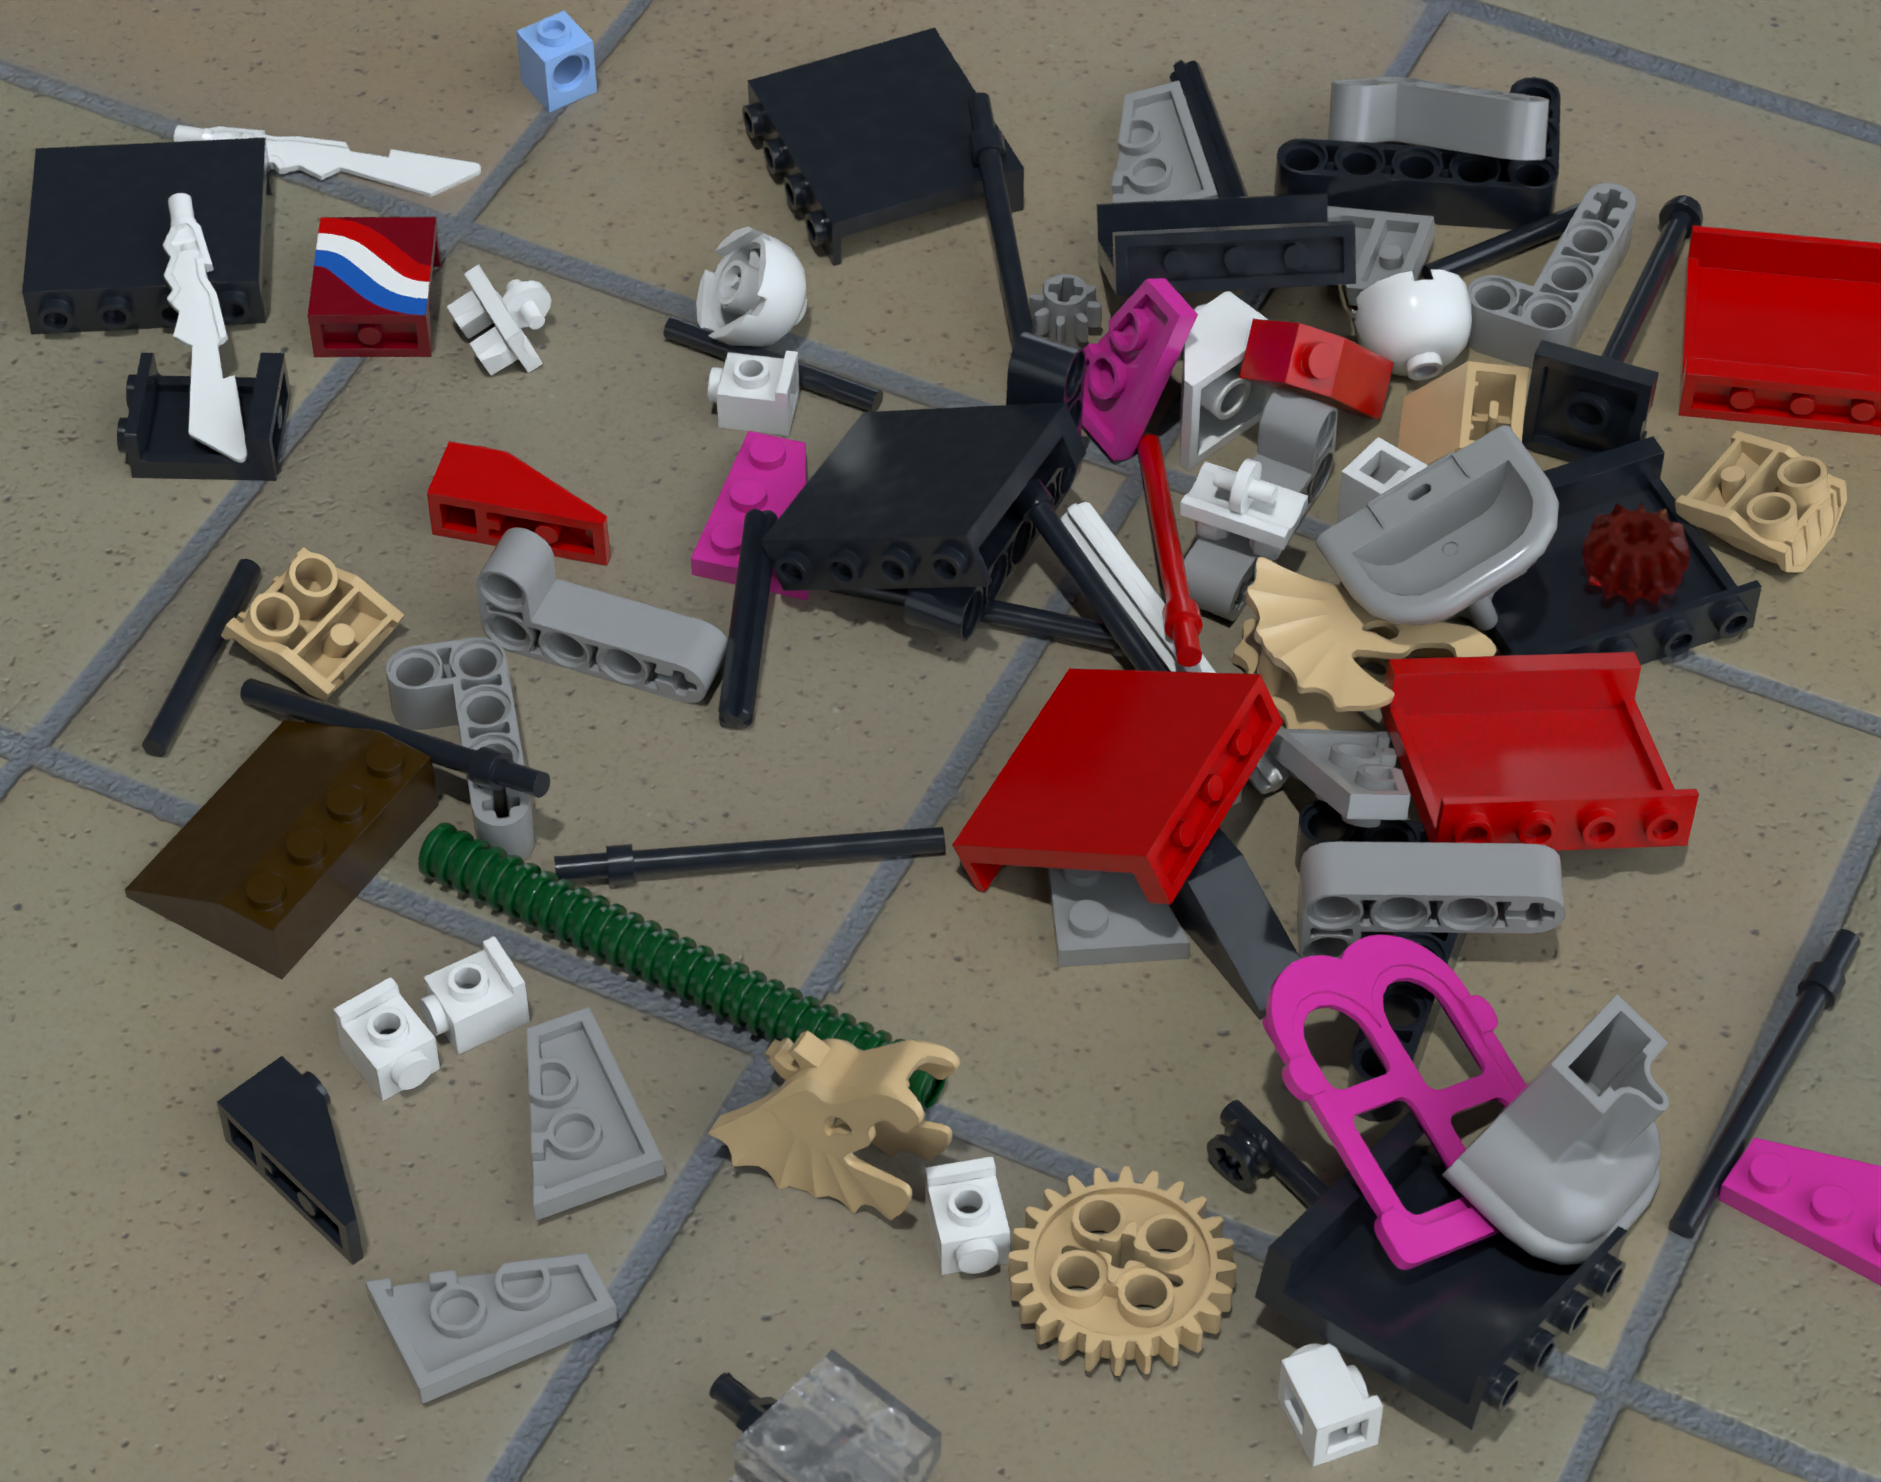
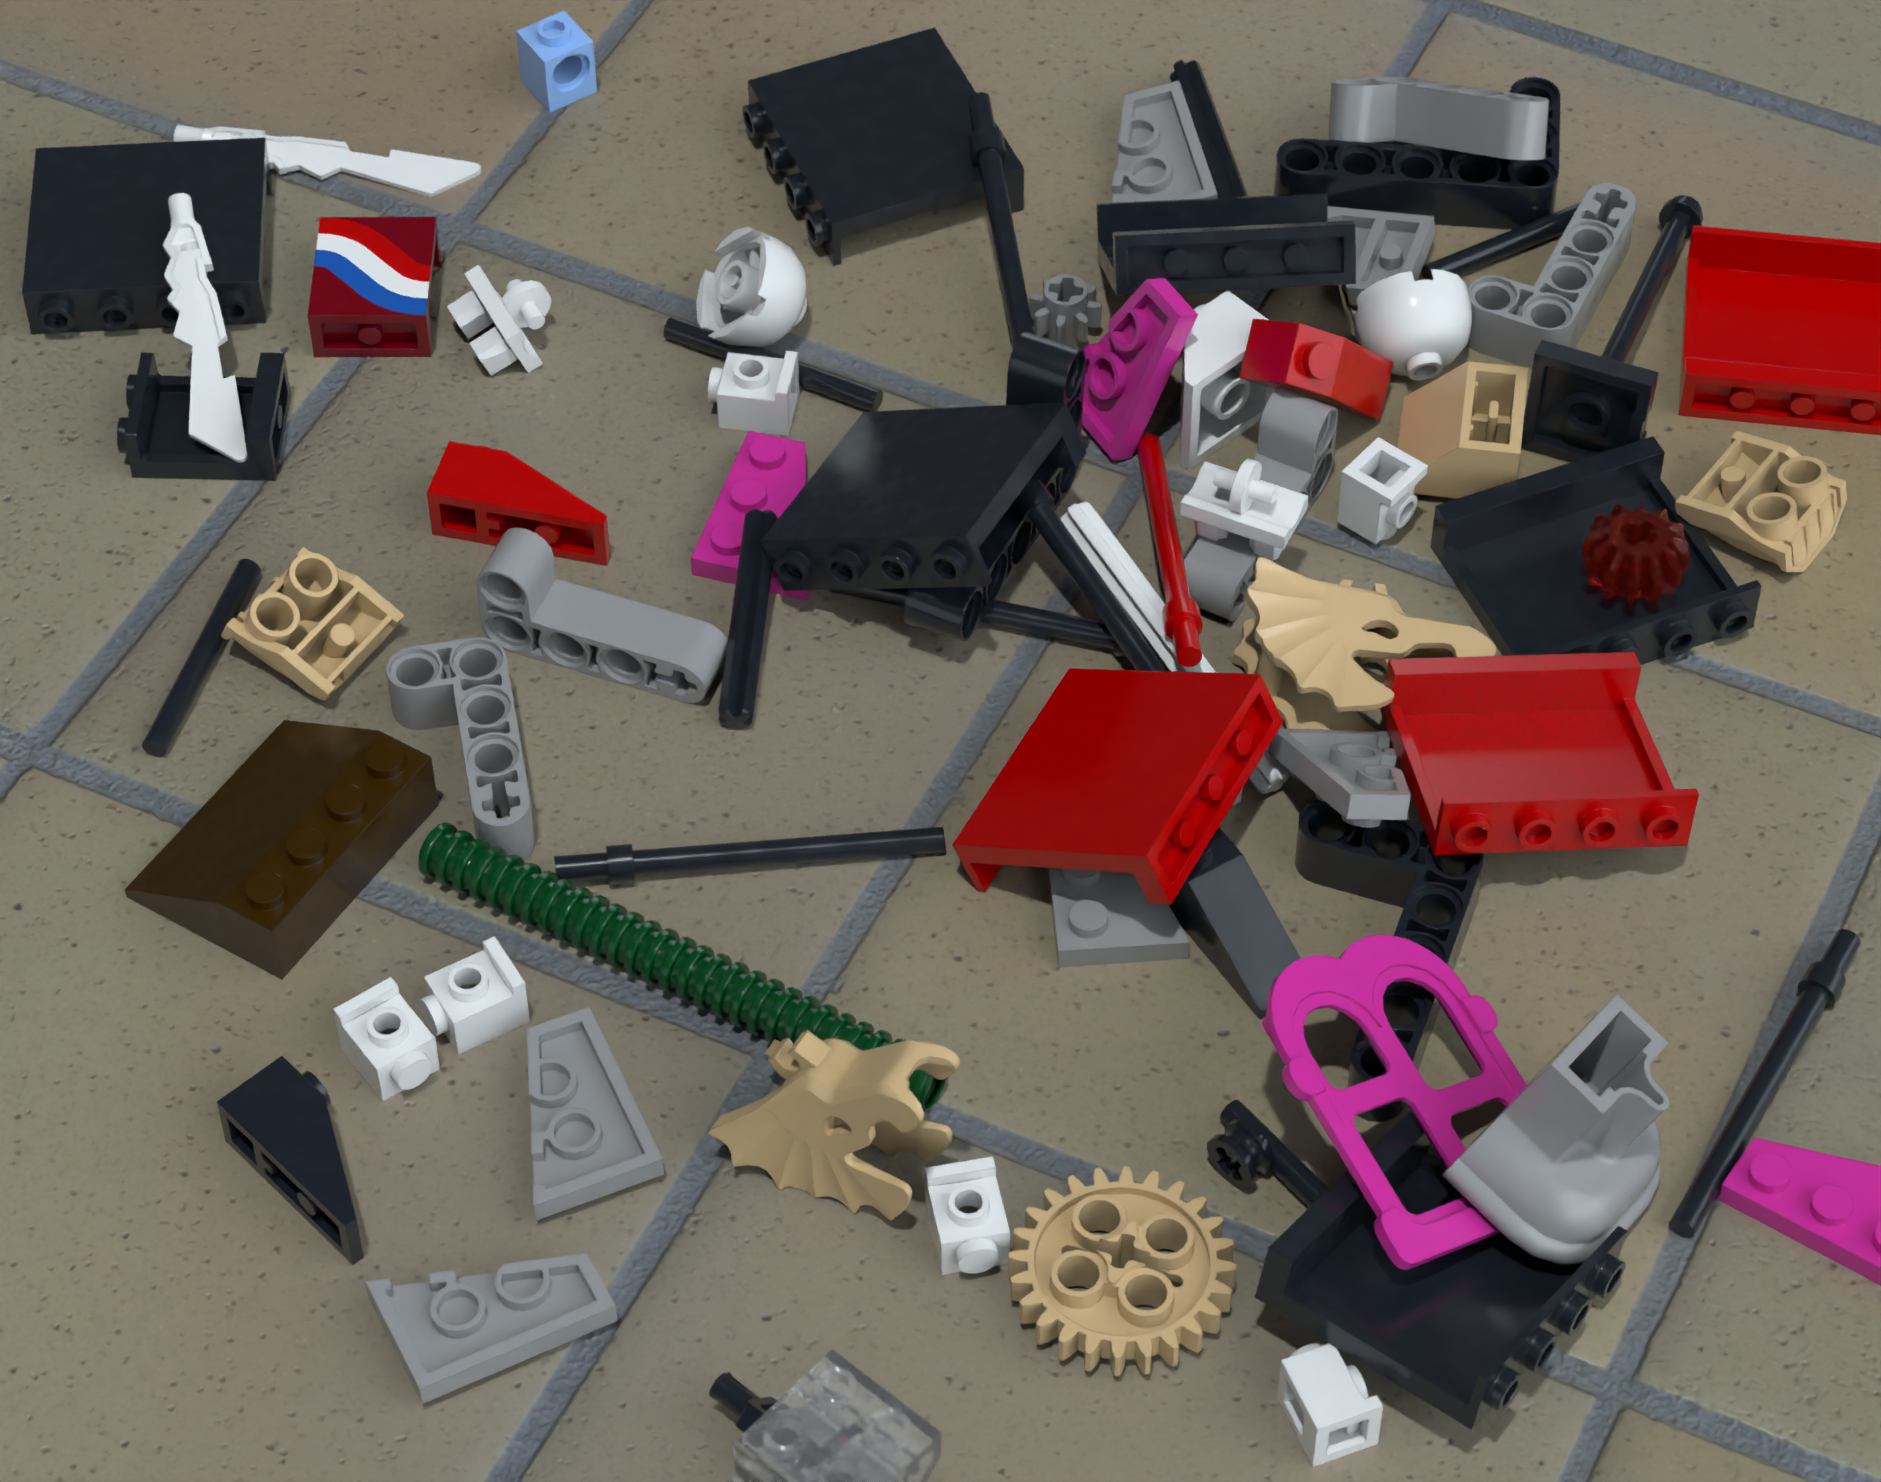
black bar [240,678,550,798] -> none
light grey beam [1297,842,1565,958] -> none
light grey piece [1316,425,1559,631] -> none

